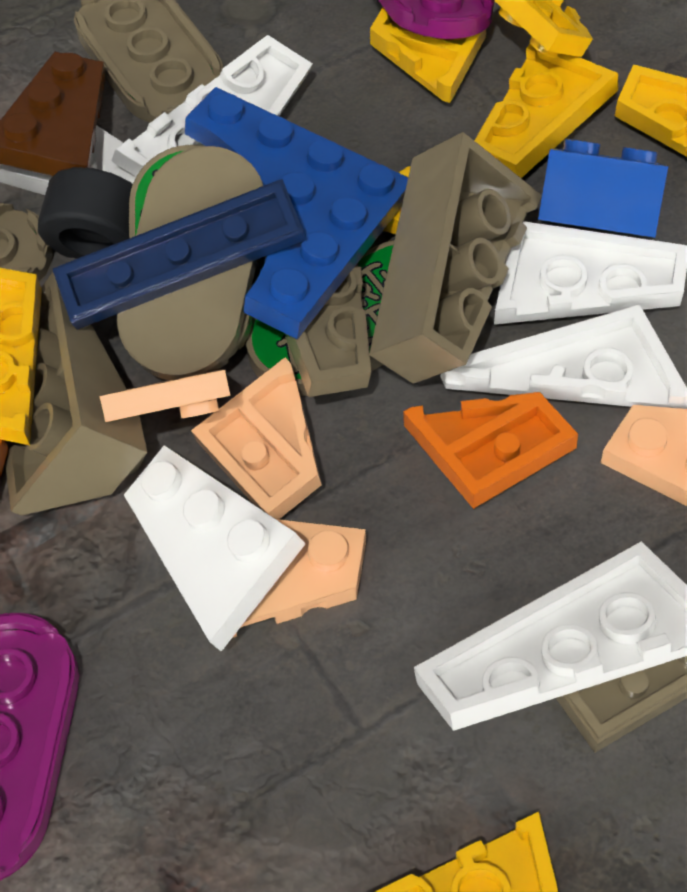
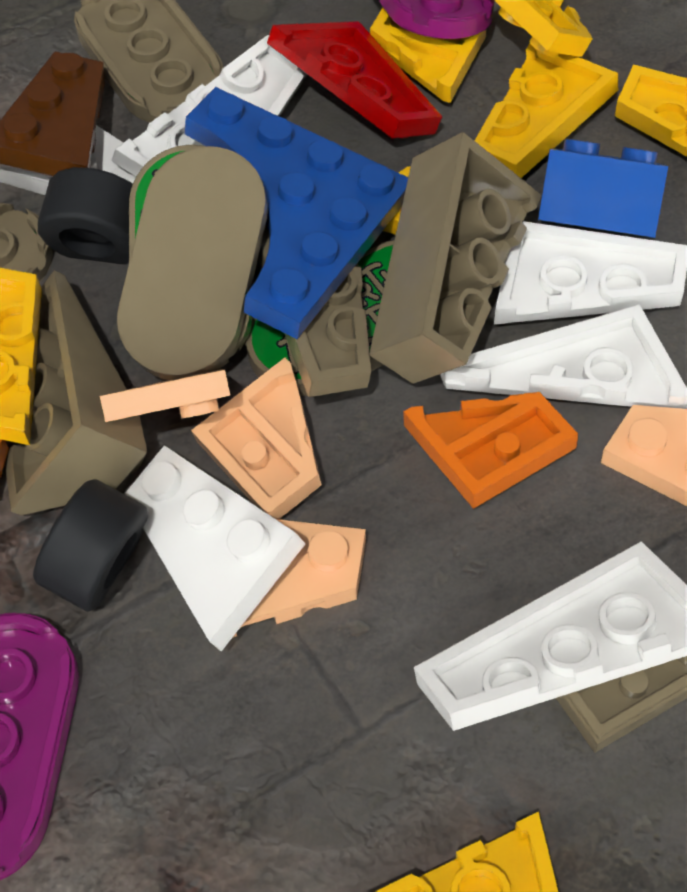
dark blue tile [52,179,306,330] -> none
none -> black tyre [33,479,148,612]
none -> red wing [267,21,443,138]

